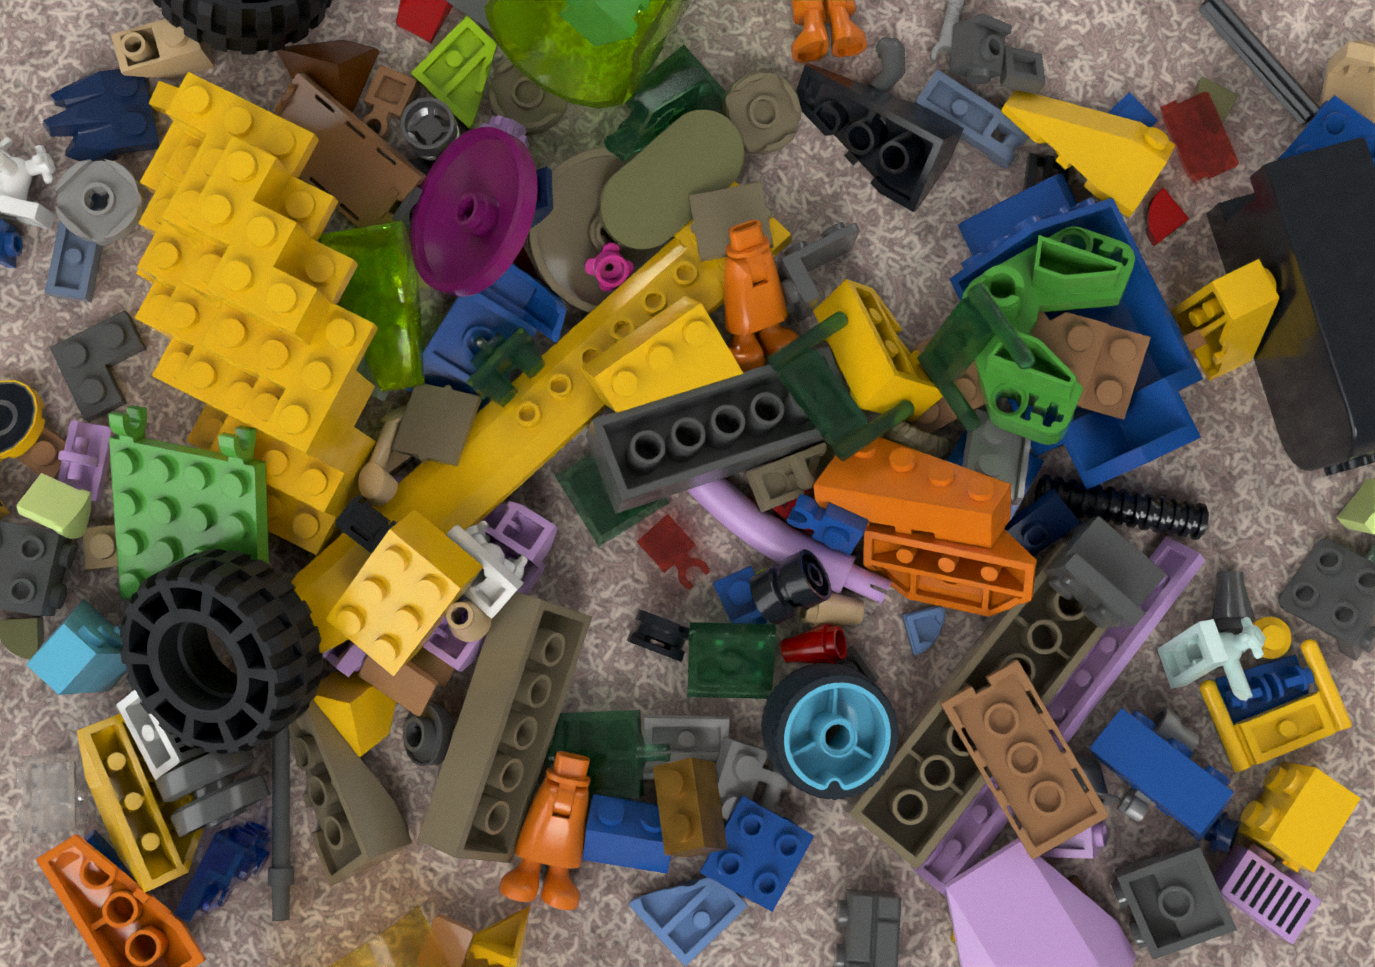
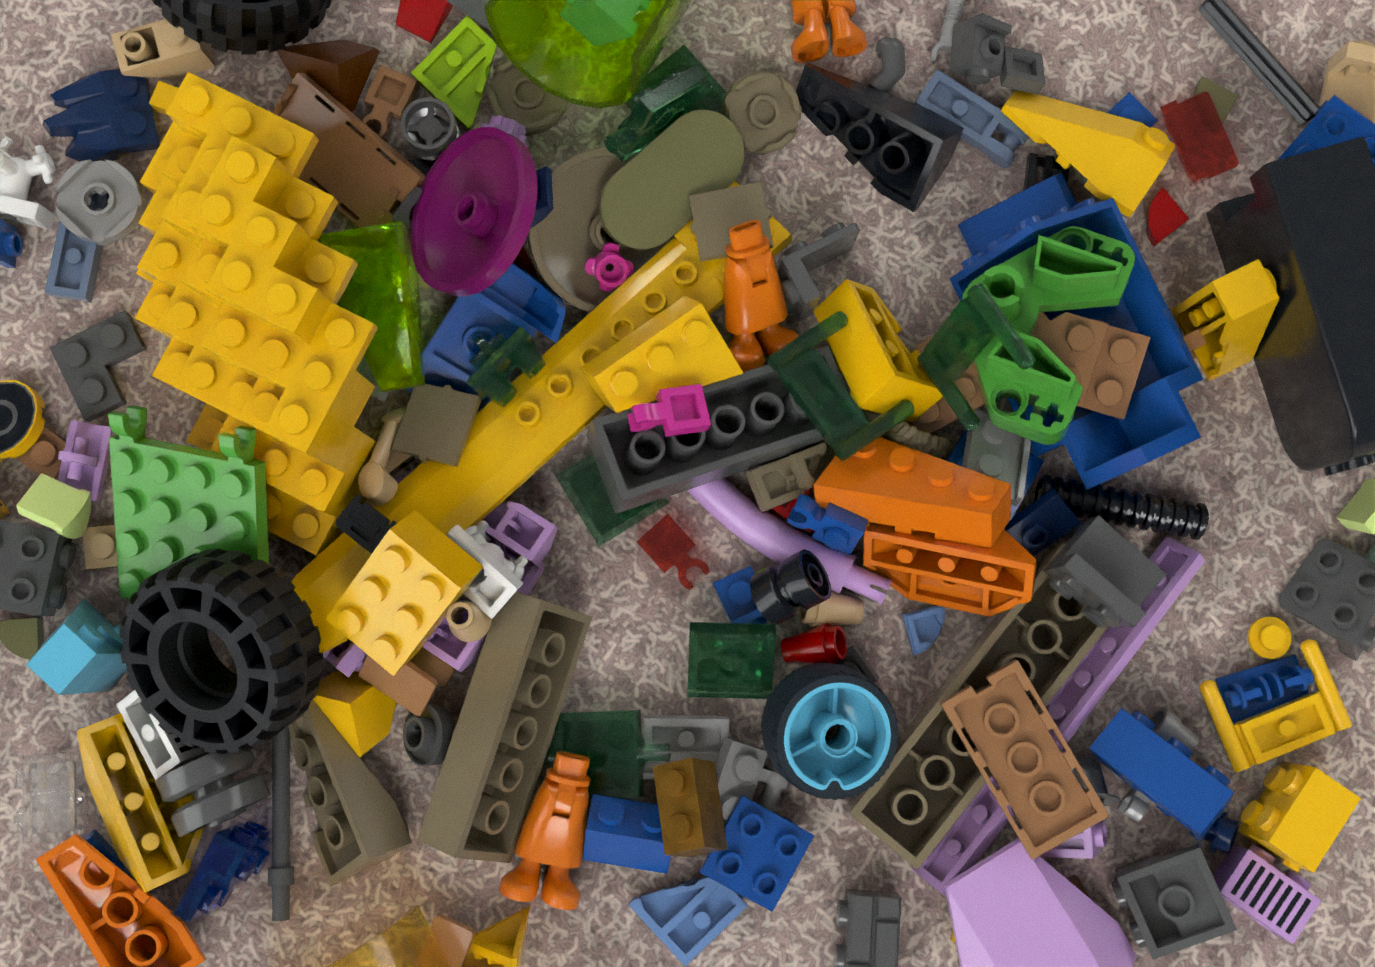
black wheel [626,609,694,662] -> none
light aqua piece [1157,617,1266,701] -> none
dark grey cone [1212,571,1256,635] -> none
none -> dark pink plate [627,384,711,437]

